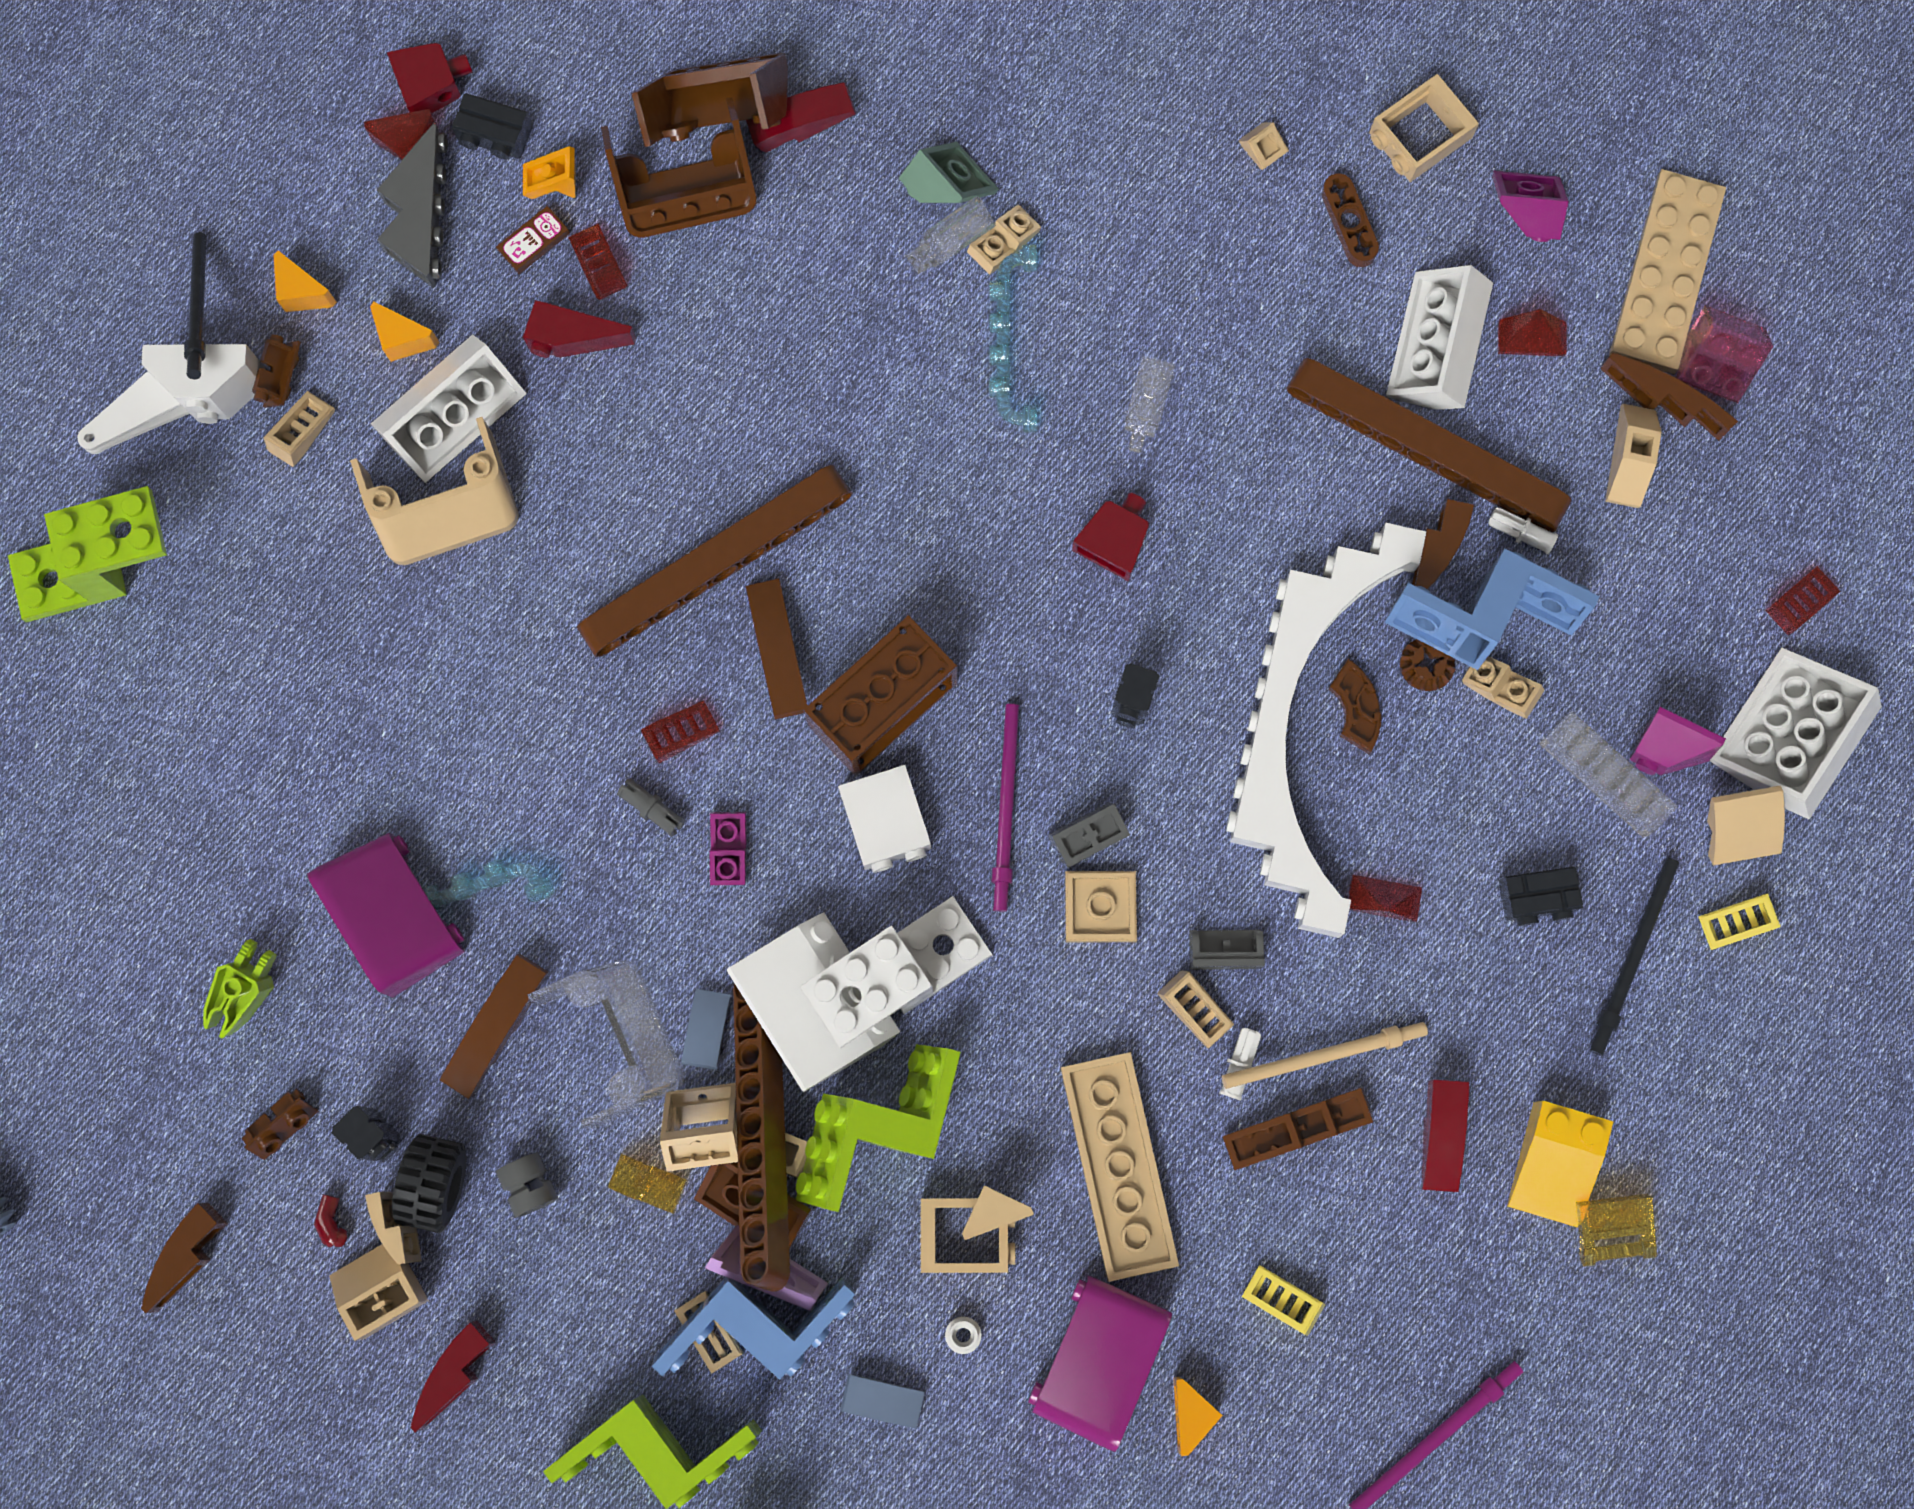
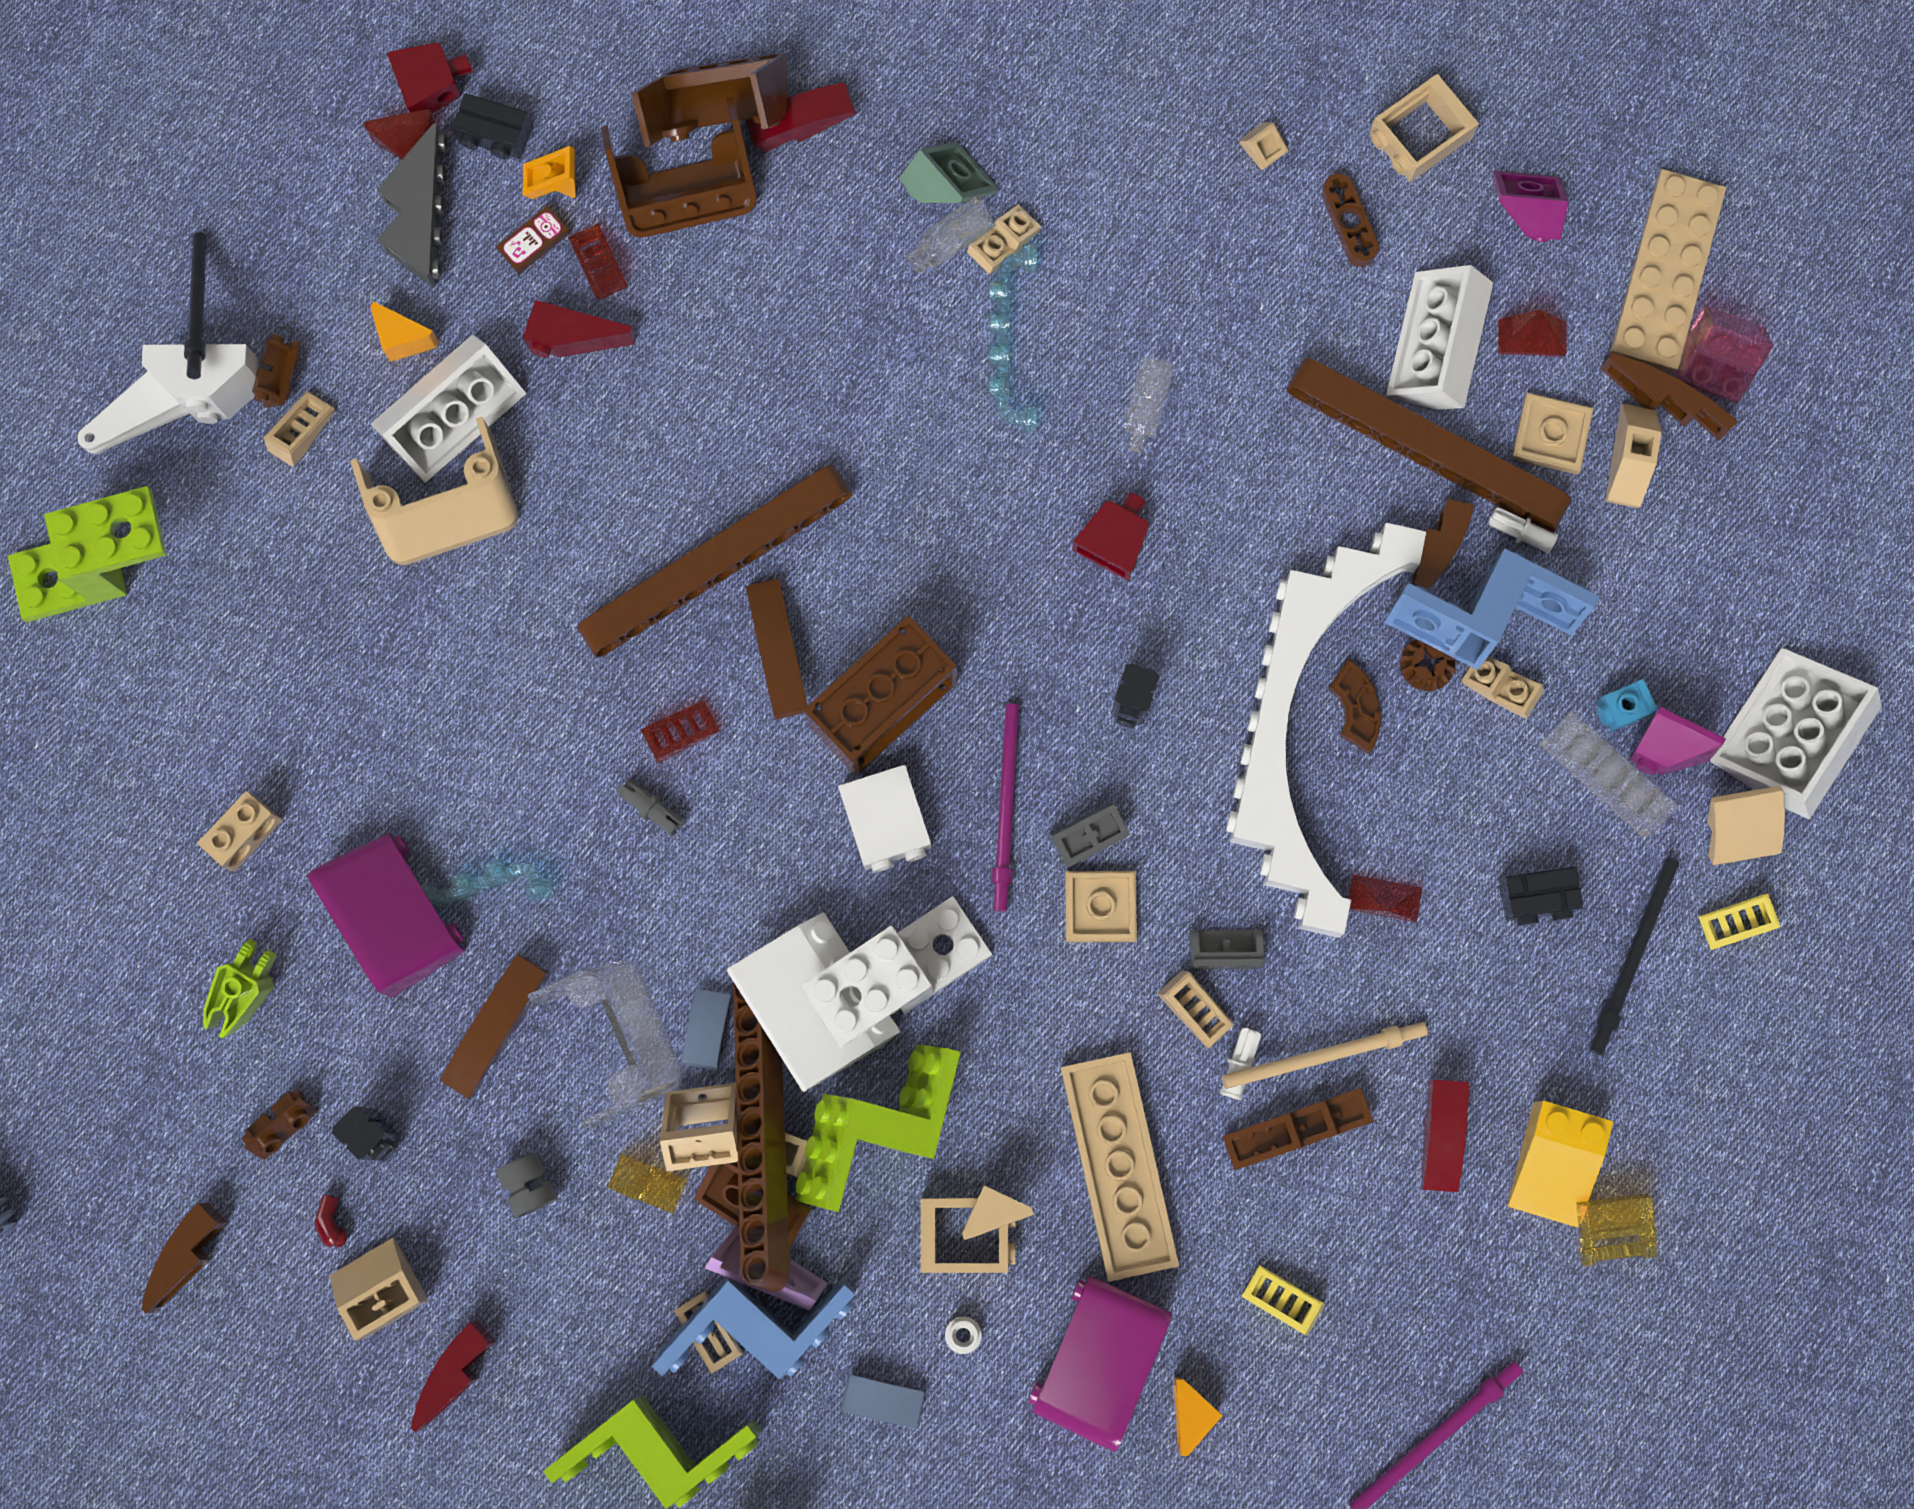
light orange slope [273,251,337,312] -> none
tan slope [365,1192,422,1264] -> none
black tyre [392,1134,467,1233] -> none
magenta slope [709,812,747,885] -> none
clear red slope [1765,566,1841,636] -> none
none -> tan brick [197,791,283,872]
none -> tan tile [1511,393,1594,475]
none -> dark azure brick [1596,679,1658,733]

